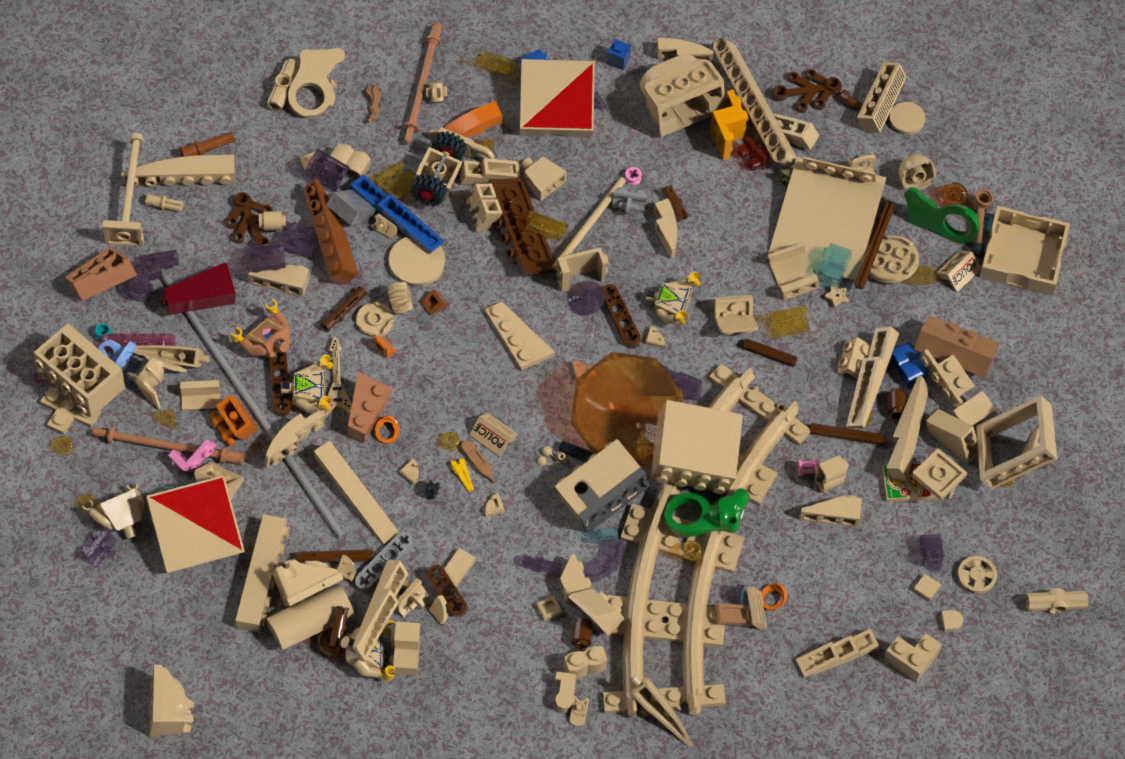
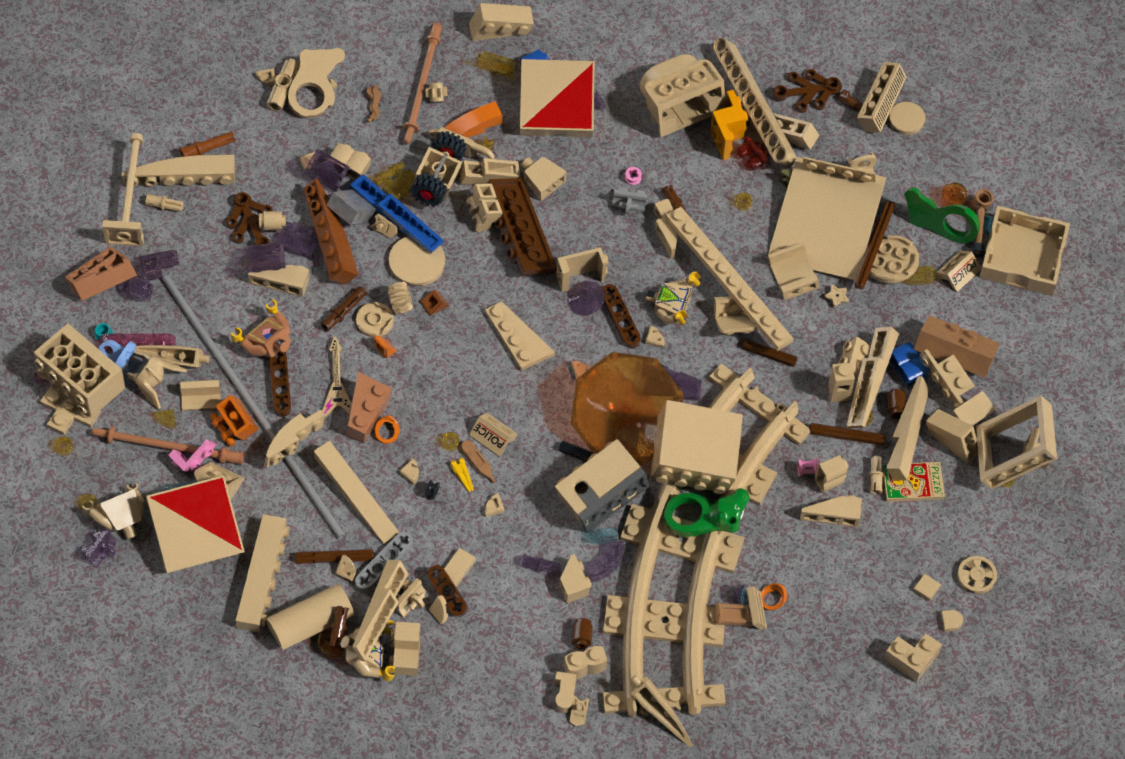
tan piece [149,664,194,737] -> none
dark red slope [161,263,236,315] -> none
tan piece [271,559,344,606] -> none
torso [281,355,333,413] -> none
clear yellow panel [526,210,569,241] -> none
tan tile [536,595,562,622] -> none
tan piece [537,446,567,466] -> none
tan piece [552,177,626,270] -> none
tan slope [569,588,625,636] -> none
blue brick [607,39,631,70] -> none
tan slope [657,38,713,63] -> none
clear yellow bush [683,541,701,561] -> none
clear yellow panel [768,305,810,339] -> none
tan slope [796,628,880,677] -> none
clear light blue brick [815,243,852,287] -> none
tan cylinder [898,154,937,190] -> none
tan bracket [911,448,967,501] -> none
clear purple piece [920,533,944,572] -> none
tan piece [1026,588,1088,613] -> none
none -> tan tile [256,68,276,86]
none -> tan wedge [469,3,534,41]
none -> tan plate [665,207,793,351]
none -> clear yellow bush [735,192,753,211]
none -> tan brick [828,362,855,402]
none -> tan axle [869,456,884,494]

